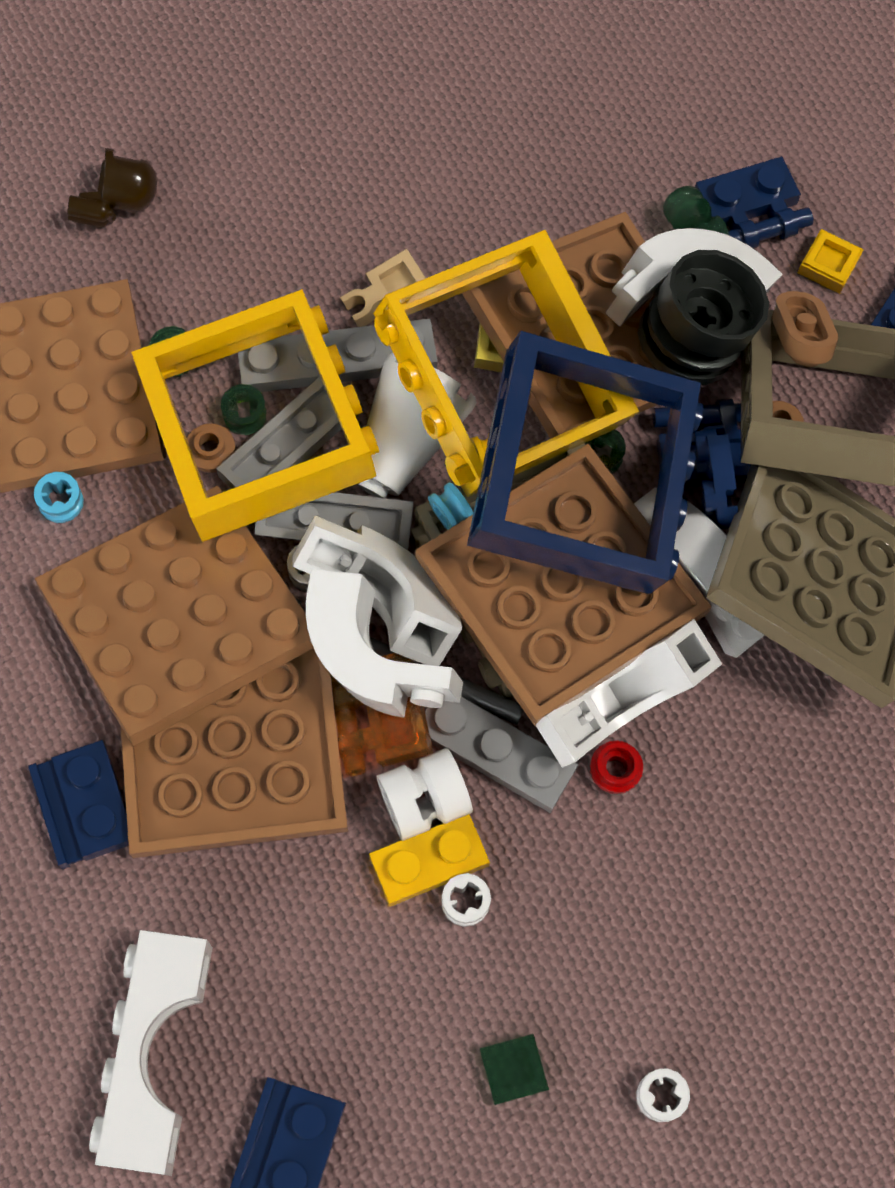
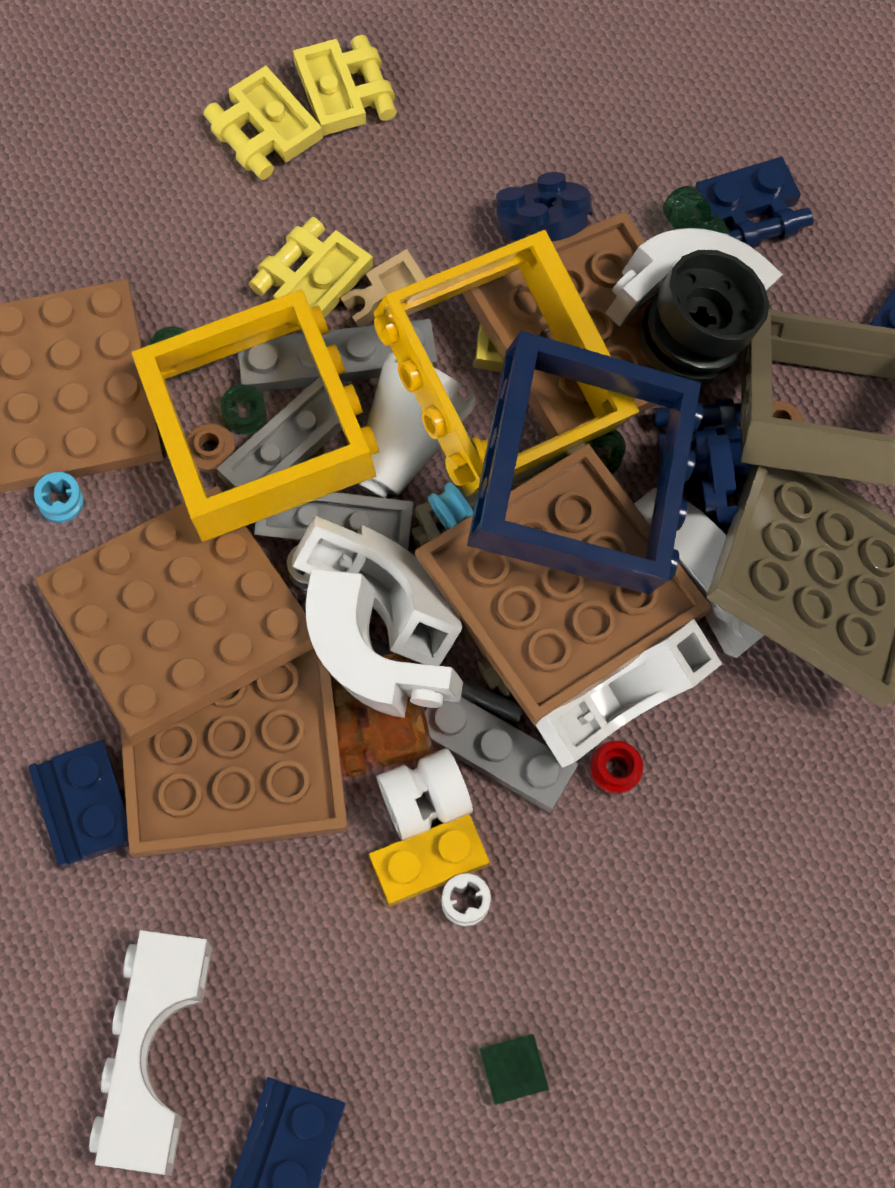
dark brown piece [67,148,157,228] -> none
white bush [636,1068,690,1122] -> none
medium nougat plate [772,291,838,367] -> none
yellow tile [797,229,864,294] -> none
none -> light yellow plate [203,65,323,180]
none -> light yellow plate [248,217,373,318]
none -> light yellow plate [293,35,397,136]
none -> dark blue plate [496,172,593,241]

